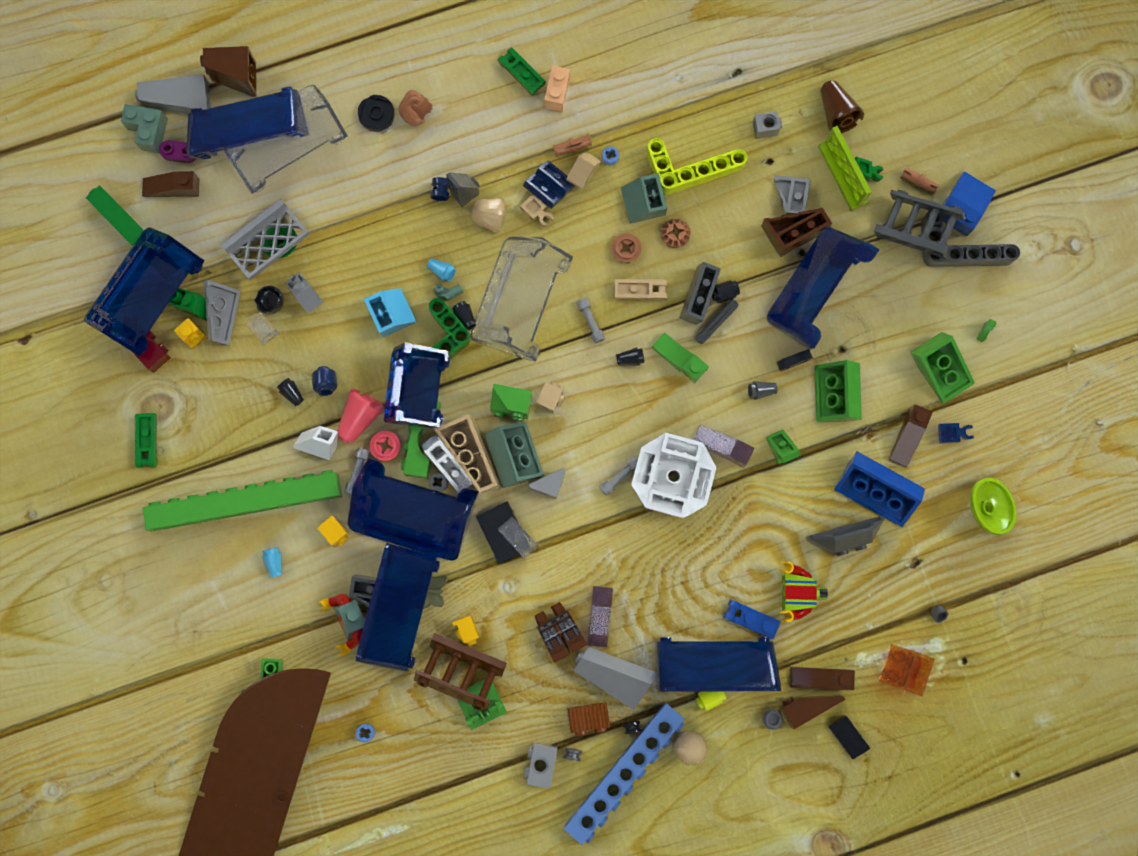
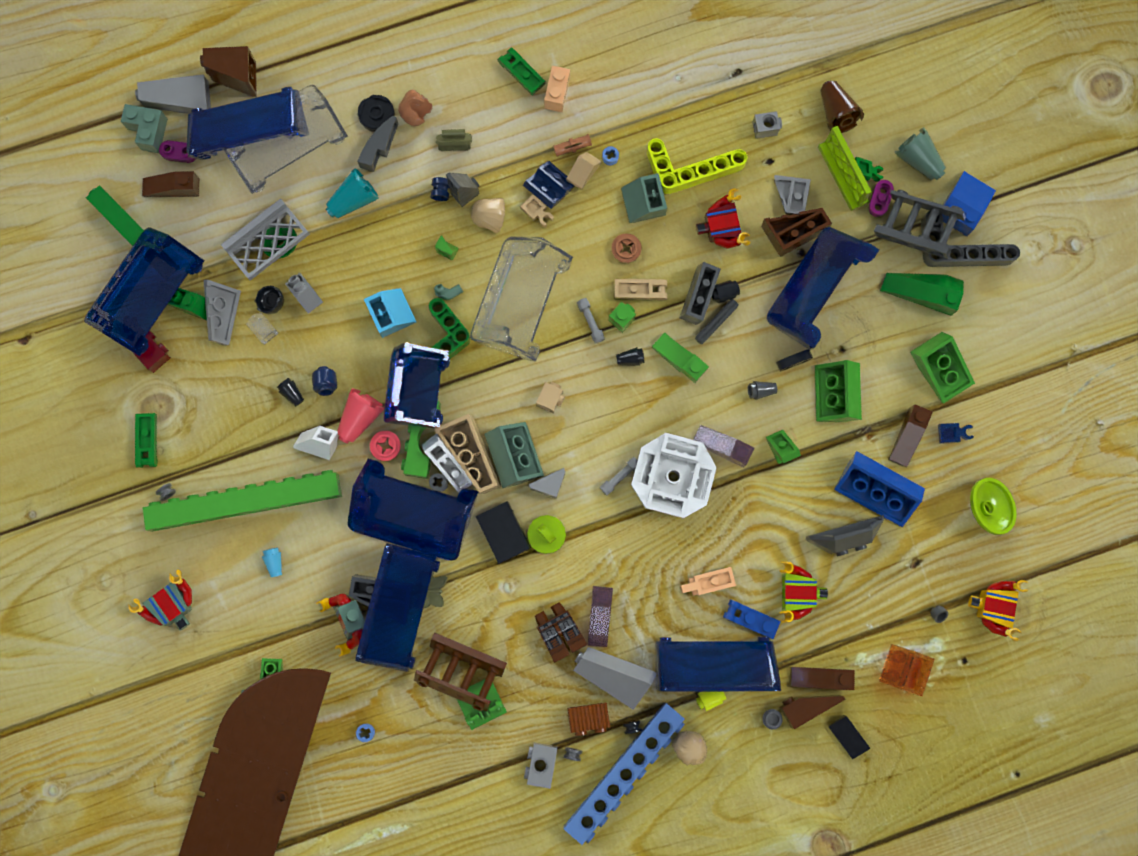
yellow brick [174,318,207,349] -> none
yellow brick [317,515,350,547] -> none
light grey bar [345,448,369,495] -> none
medium azure cone [427,258,456,282] -> none
yellow brick [452,615,480,646] -> none
black cone [453,301,476,330] -> none
bright green slope [490,384,533,422] -> none
clear slope [497,517,538,559] -> none
nougat gear [661,218,690,248] -> none
nougat pin [900,167,939,195] -> none
bright green tile [977,319,997,342] -> none
none -> torso [128,570,192,631]
none -> flat silver bush [156,483,176,501]
none -> teal cone [326,168,379,218]
none -> dark grey slope [357,116,398,172]
none -> bright green slope [435,235,459,260]
none -> olive piece [436,129,472,151]
none -> lime tile [527,515,566,554]
none -> bright green brick [608,302,636,333]
none -> light nougat hinge [680,567,736,596]
none -> torso [696,188,750,249]
none -> magenta plate [868,180,894,217]
none -> green wedge [880,273,964,316]
none -> sand green cone [895,127,946,180]
none -> torso [968,580,1028,641]

